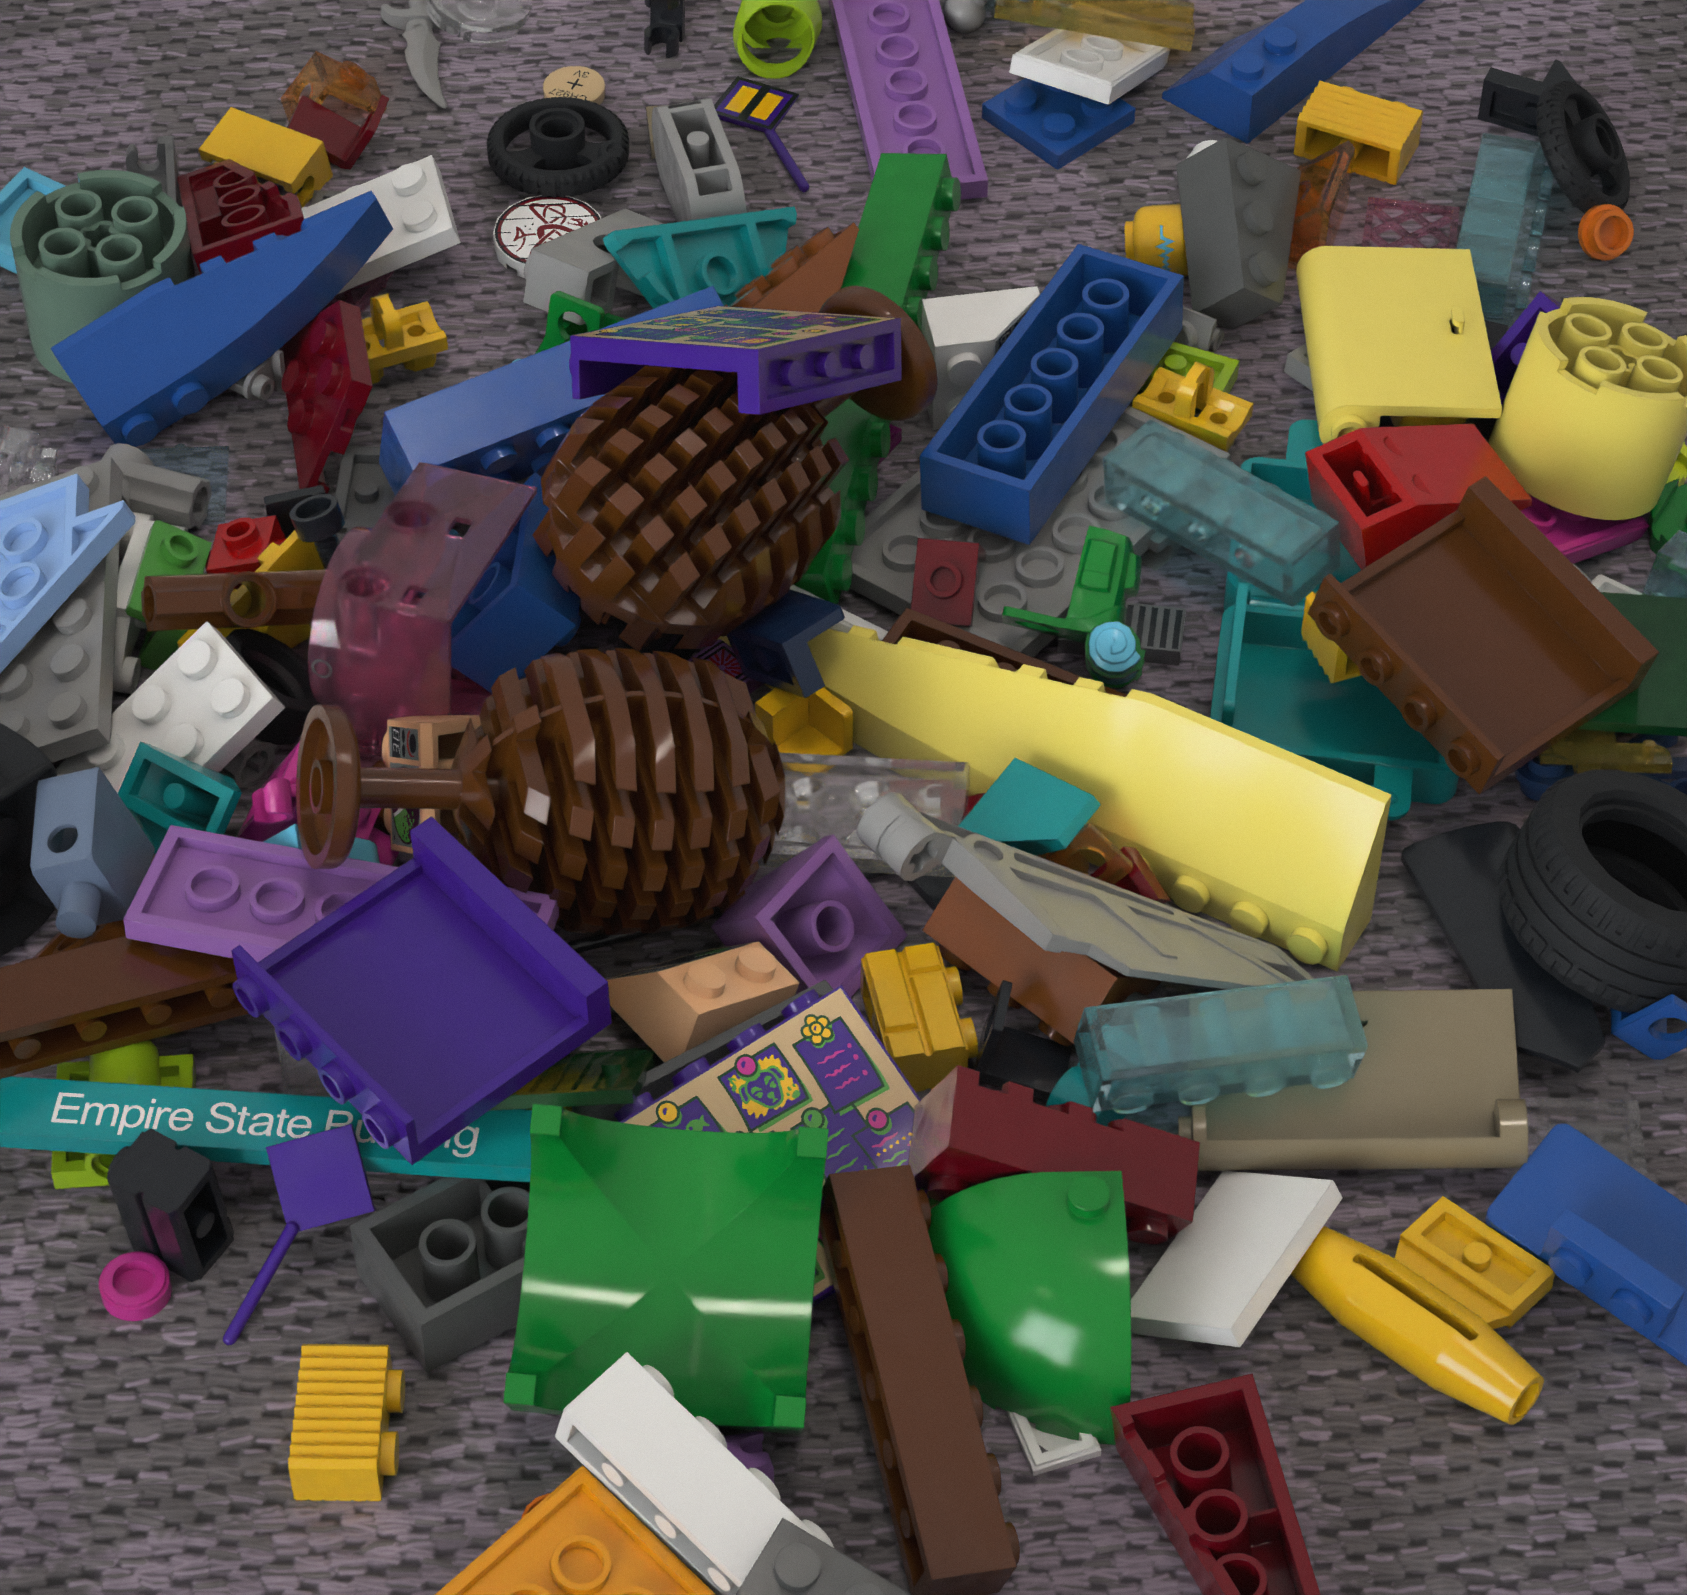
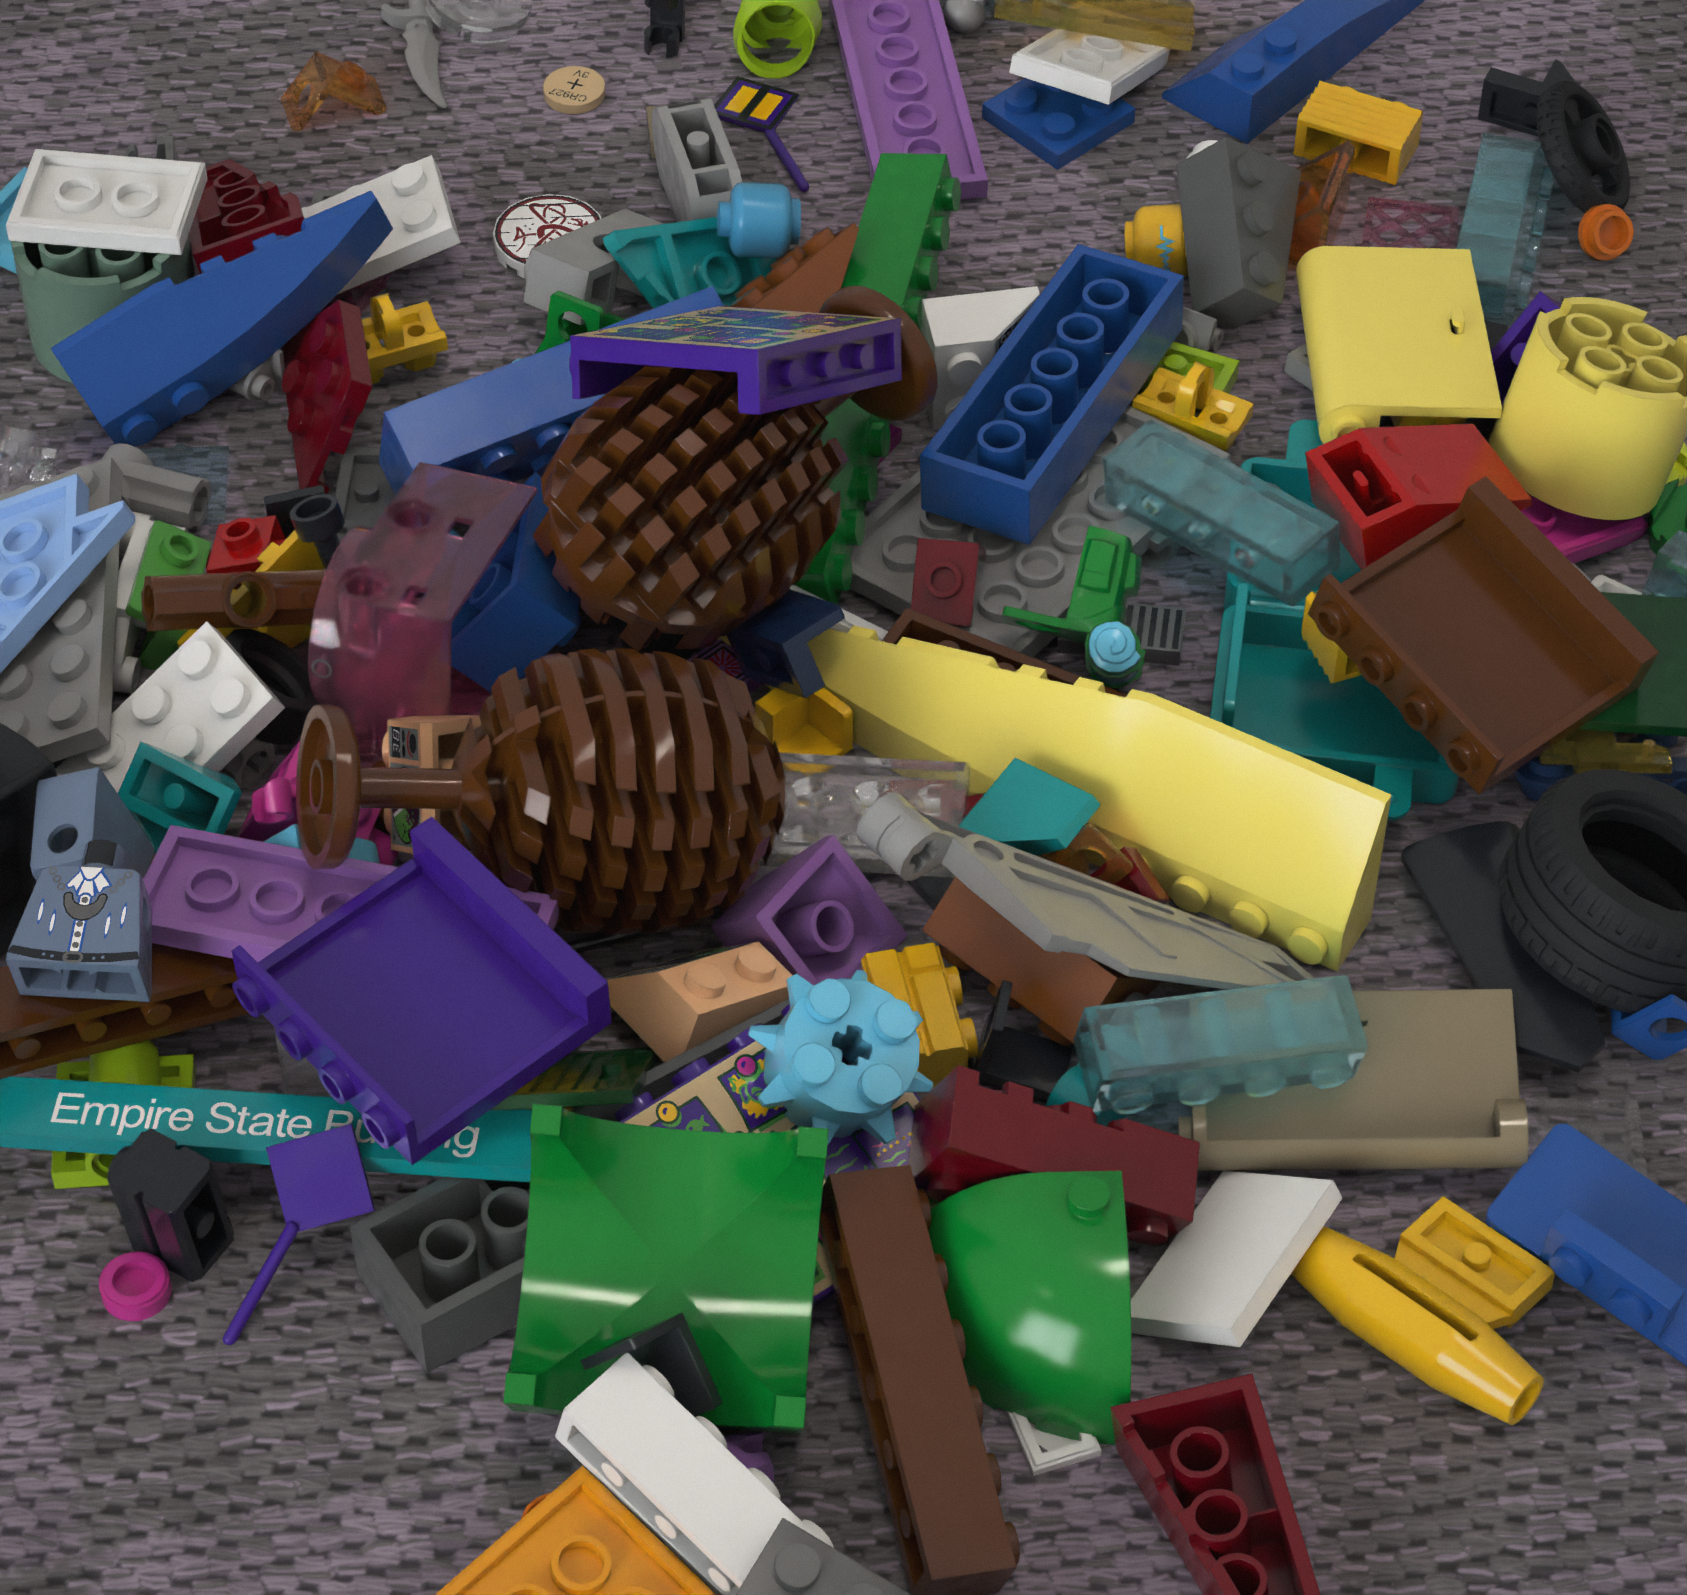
yellow hinge [198,107,333,208] -> none
dark red bracket [287,94,389,170] -> none
yellow brick [288,1344,405,1501] -> none
black wheel [487,97,629,198] -> none
none -> white tile [6,149,207,255]
none -> sand blue torso [6,839,152,1002]
none -> black bracket [580,1312,722,1417]
none -> dark azure head [717,182,801,259]
none -> medium azure brick [748,970,933,1145]

